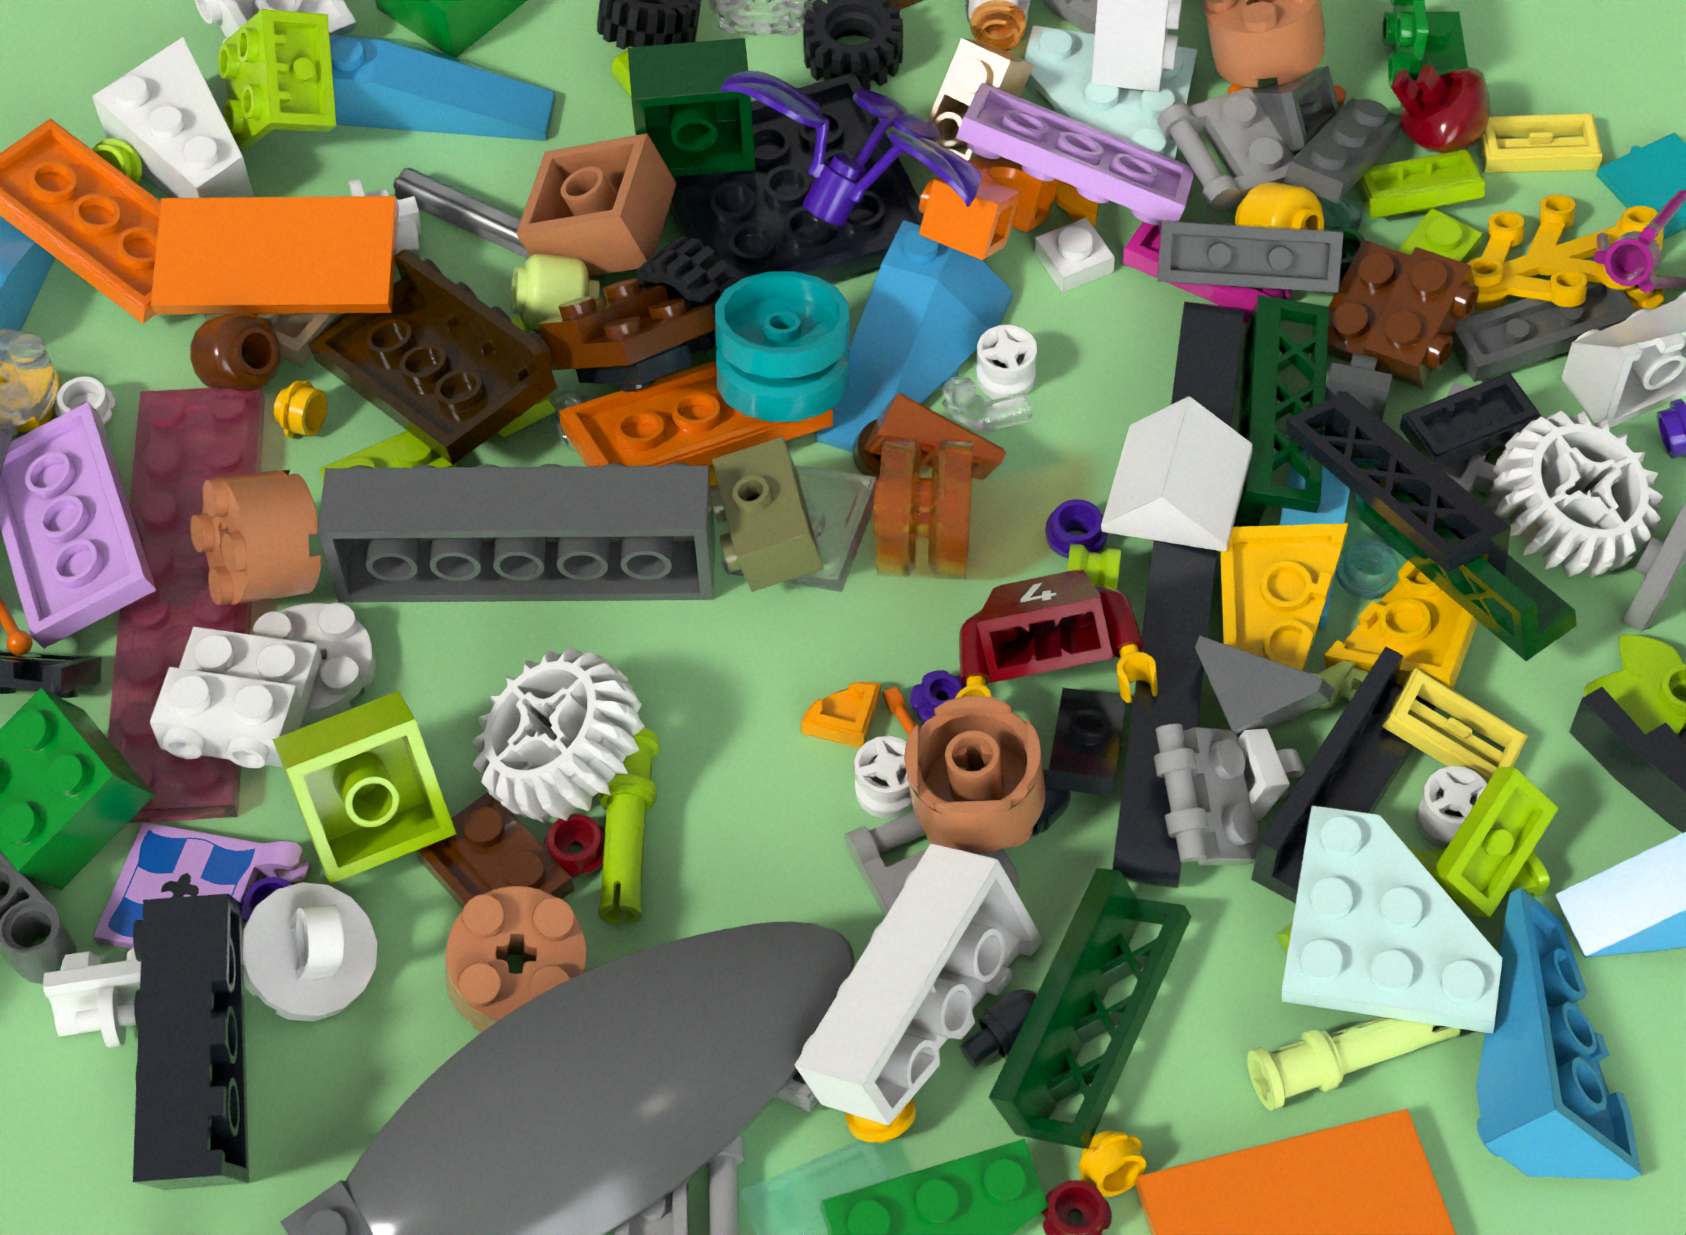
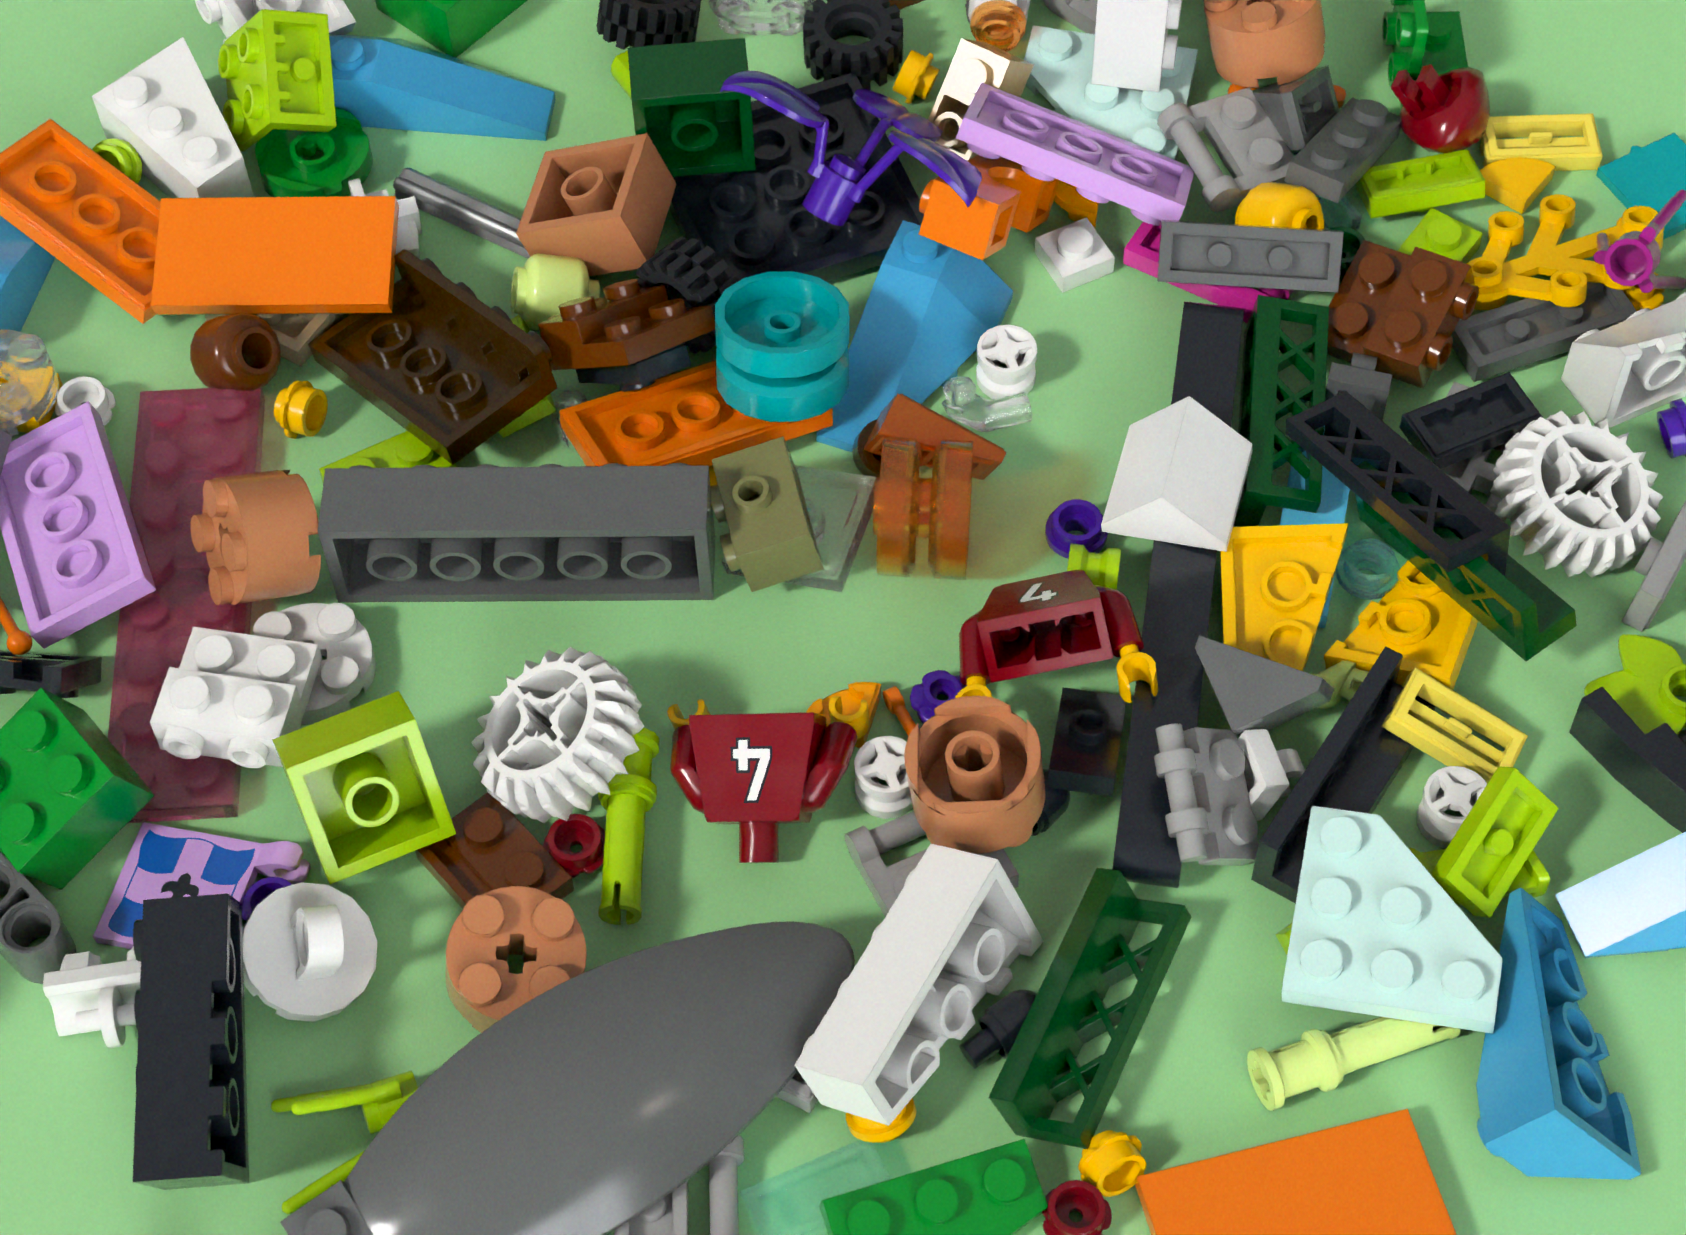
none -> green plate [255,107,373,197]
none -> lime plant [271,1070,418,1214]
none -> dark red torso [667,696,870,863]
none -> yellow plate [892,50,940,104]
none -> yellow tile [1480,157,1556,214]

